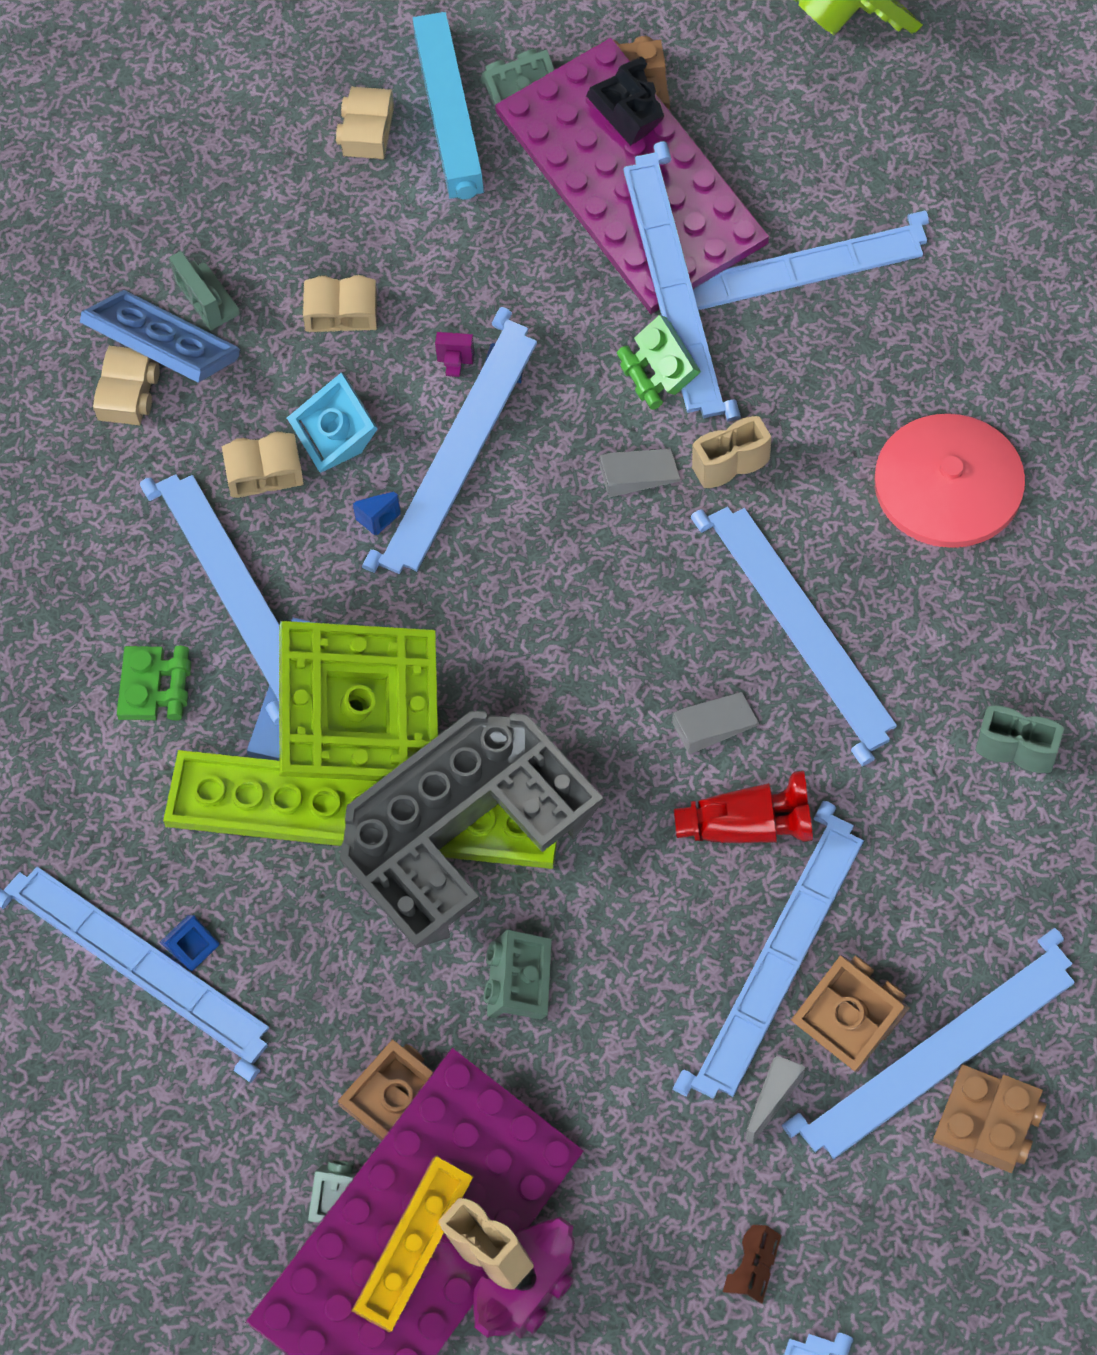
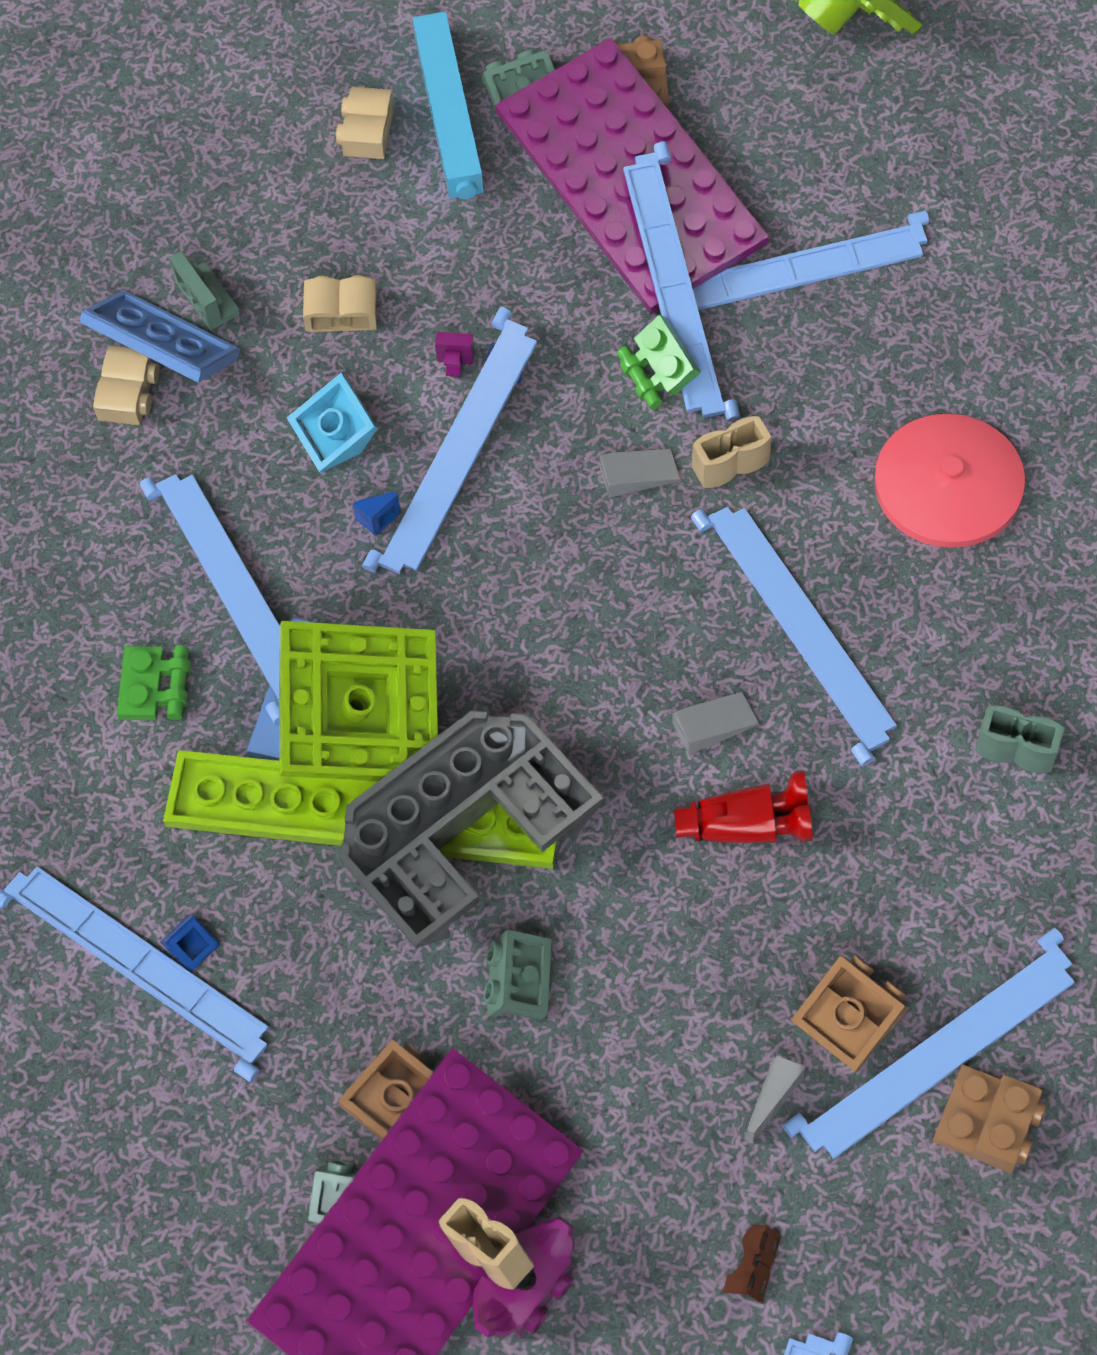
tan brick [222,432,304,498] -> none
yellow plate [352,1156,473,1332] -> none
black slope [586,56,665,146] -> none
light blue piece [673,801,864,1099] -> none

